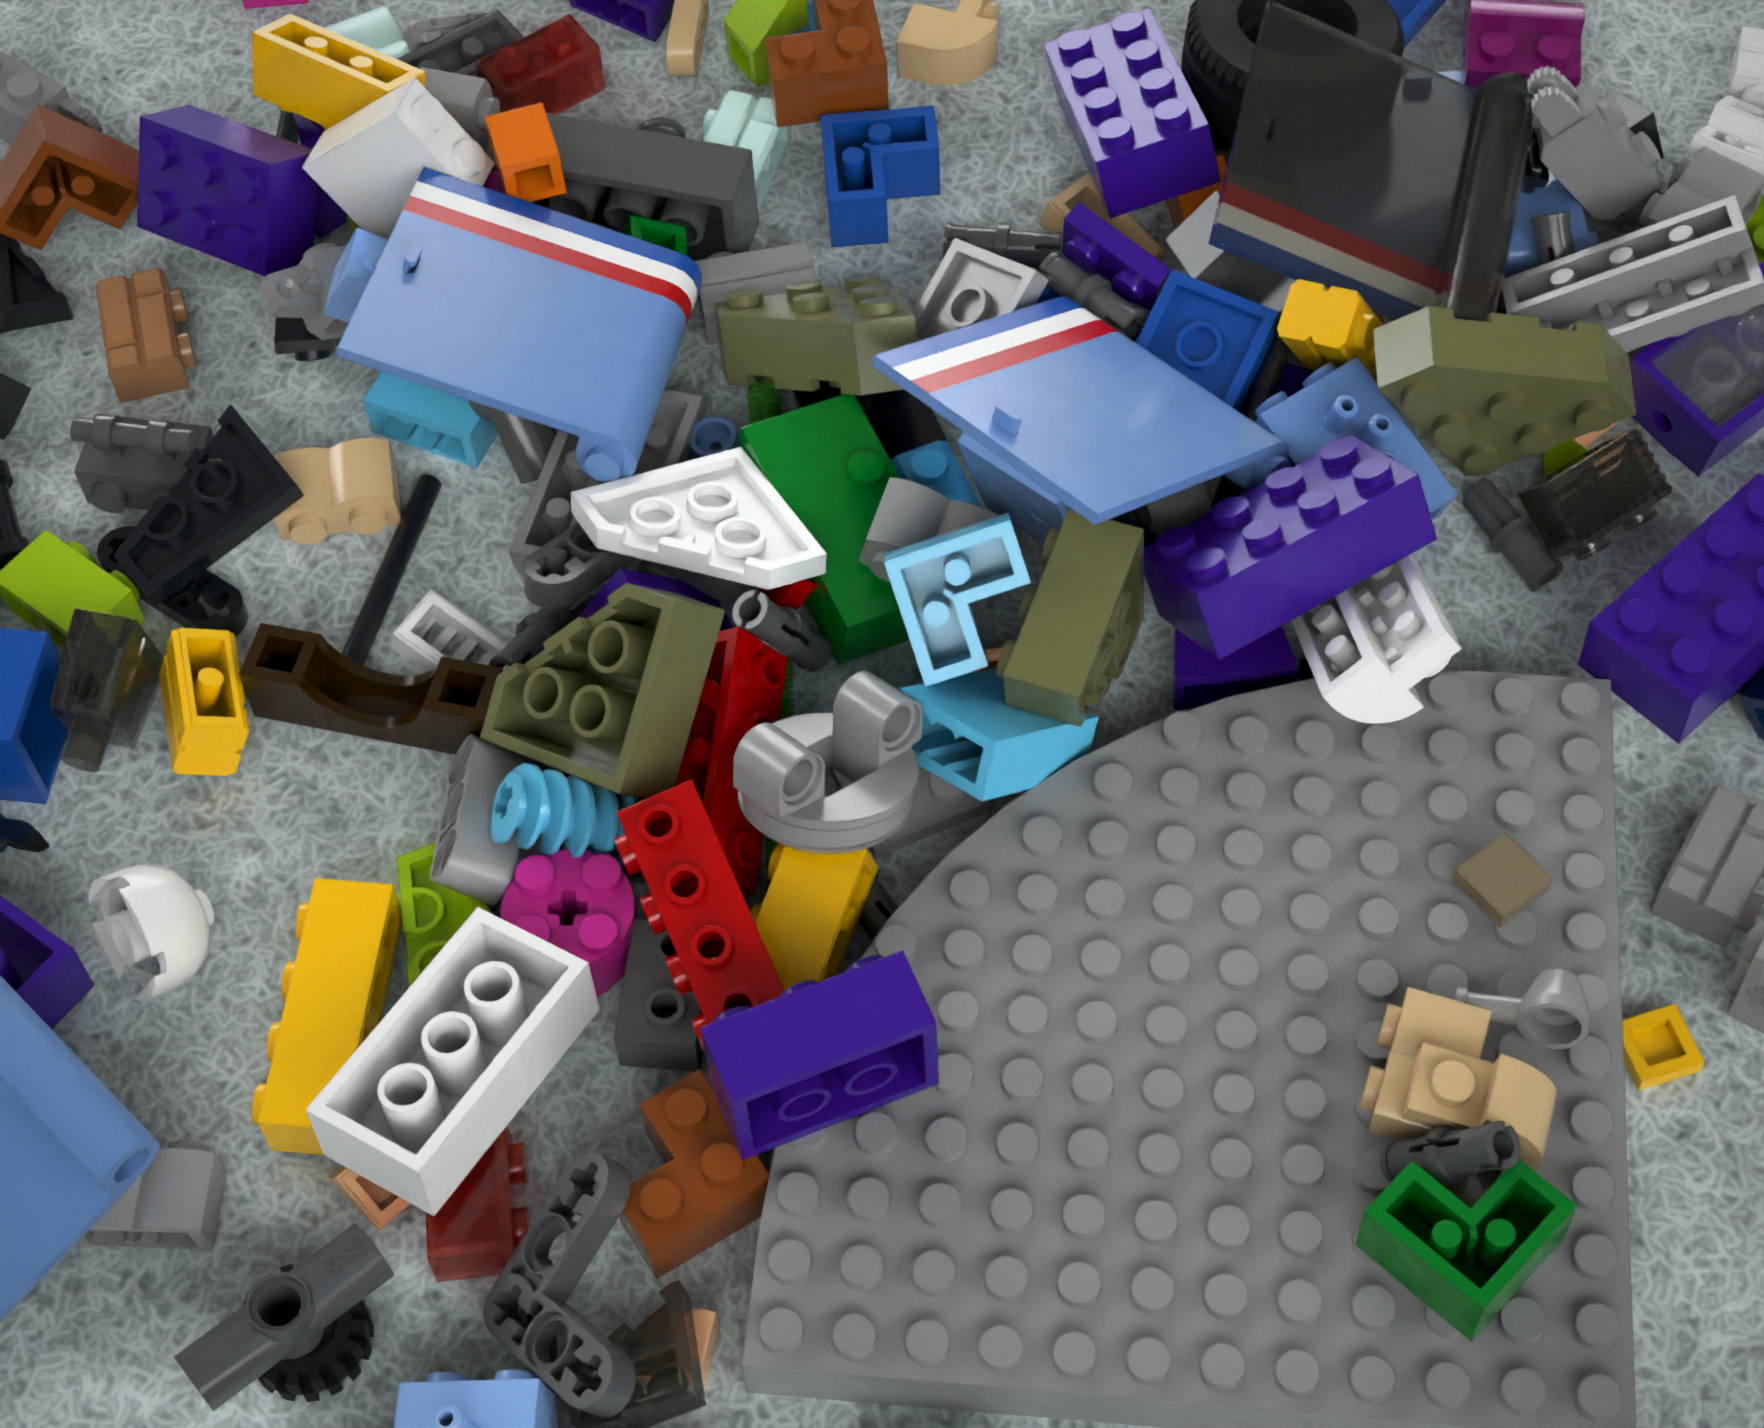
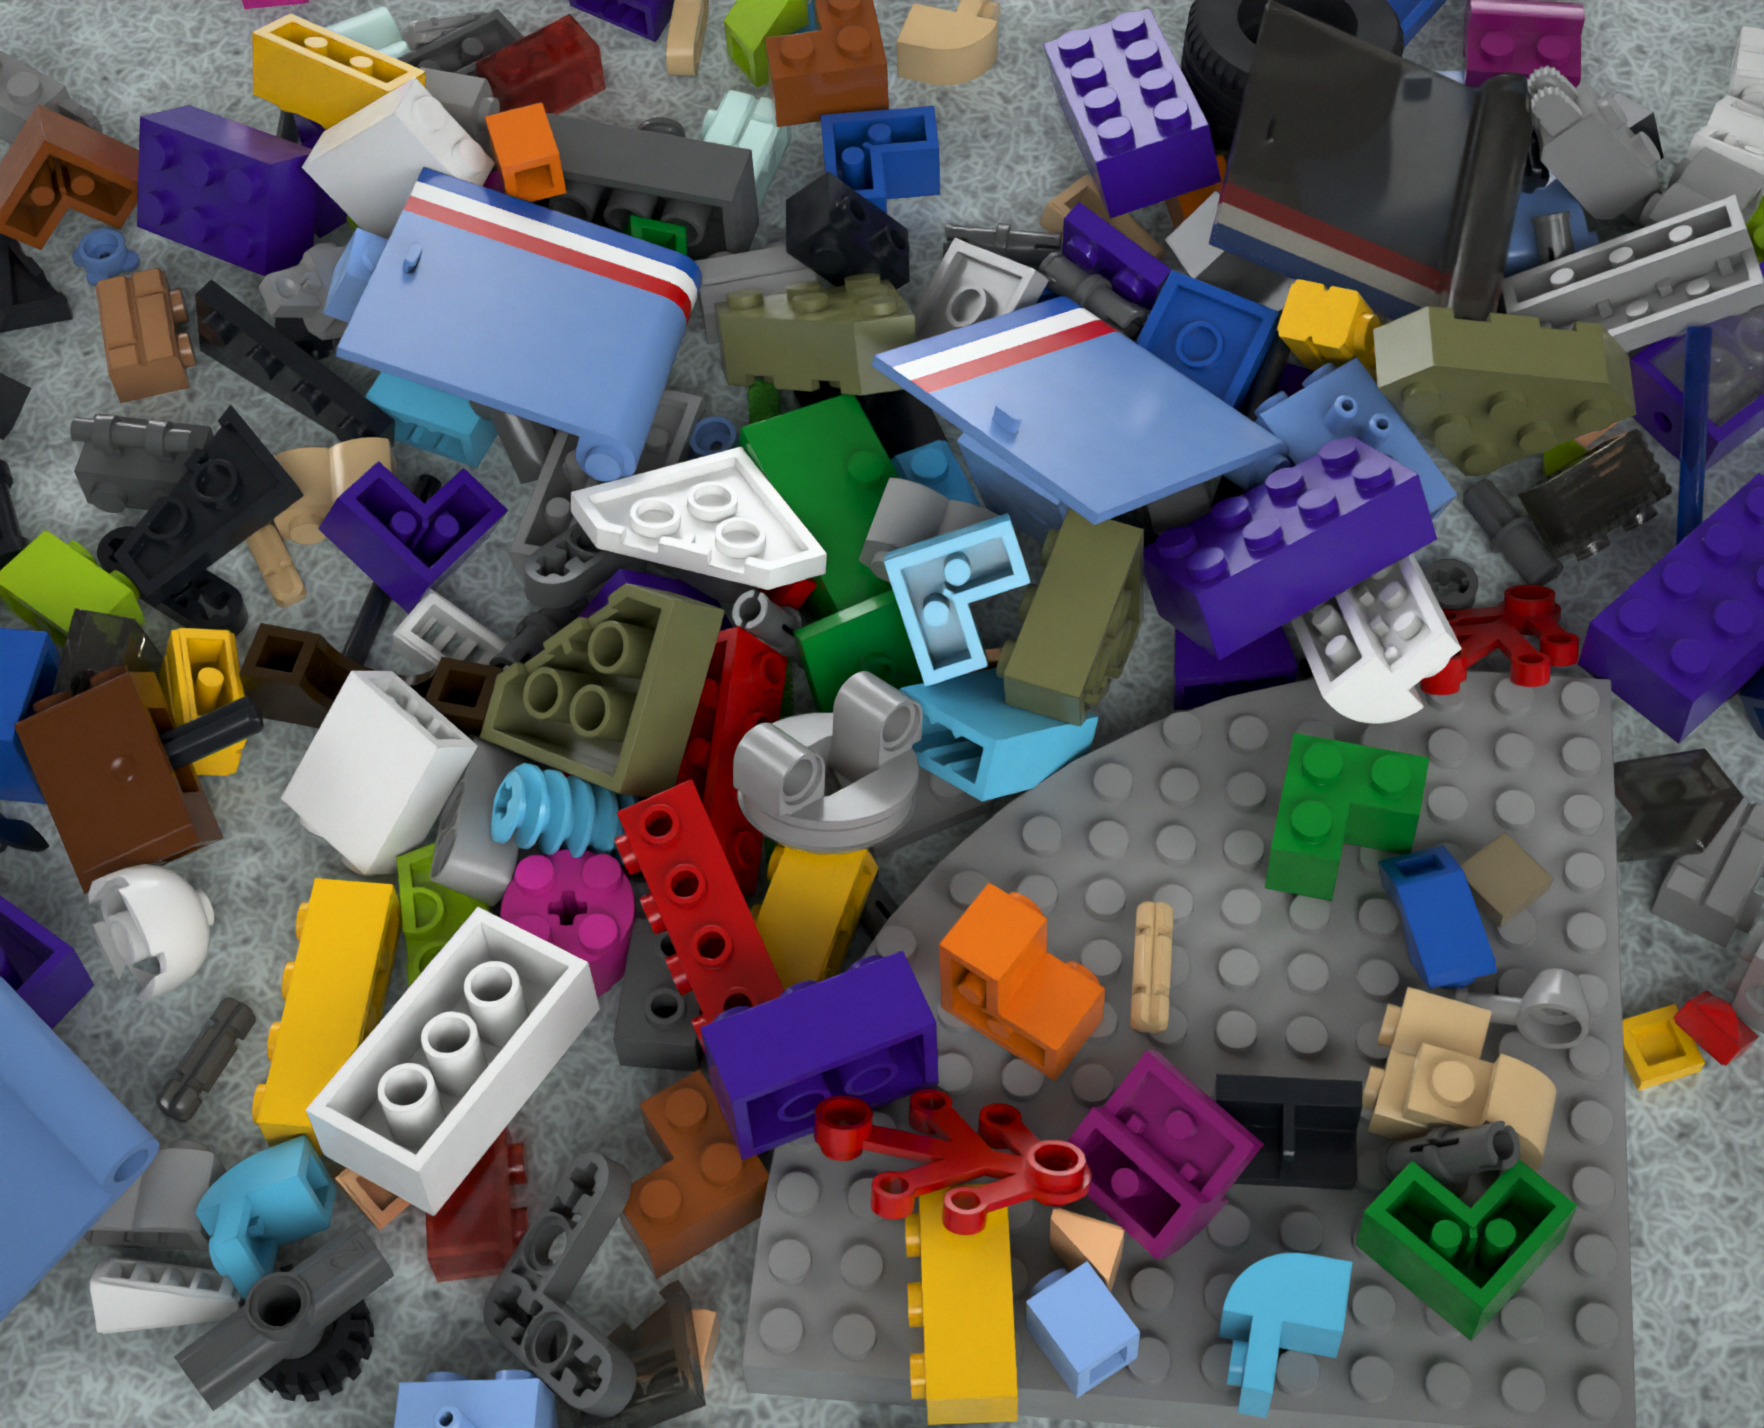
none -> reddish brown piece [14,665,264,894]
none -> medium blue plate [72,228,140,286]
none -> white slope [90,1257,244,1334]
none -> dark grey axle [156,997,256,1122]
none -> black wing [195,279,395,447]
none -> medium azure brick [195,1134,337,1300]
none -> tan axle [246,520,307,608]
none -> white brick [281,671,478,877]
none -> dark purple brick [318,461,509,614]
none -> black brick [786,171,910,290]
none -> green plate [793,589,924,713]
none -> red plant [814,1089,1092,1235]
none -> yellow brick [905,1183,1018,1425]
none -> orange brick [939,882,1105,1082]
none -> light blue brick [1025,1261,1140,1398]
none -> light nougat slope [1049,1208,1125,1292]
none -> magenta brick [1067,1050,1264,1260]
none -> tan axle [1130,901,1174,1034]
none -> black panel [1213,1073,1362,1190]
none -> medium azure brick [1218,1253,1353,1418]
none -> green brick [1265,733,1429,901]
none -> blue slope [1378,845,1497,989]
none -> red plant [1420,585,1580,695]
none -> dark grey bush [1424,559,1479,610]
none -> clear smoke panel [1614,748,1744,863]
none -> red tile [1673,990,1759,1066]
none -> clear blue bar [1676,326,1712,545]

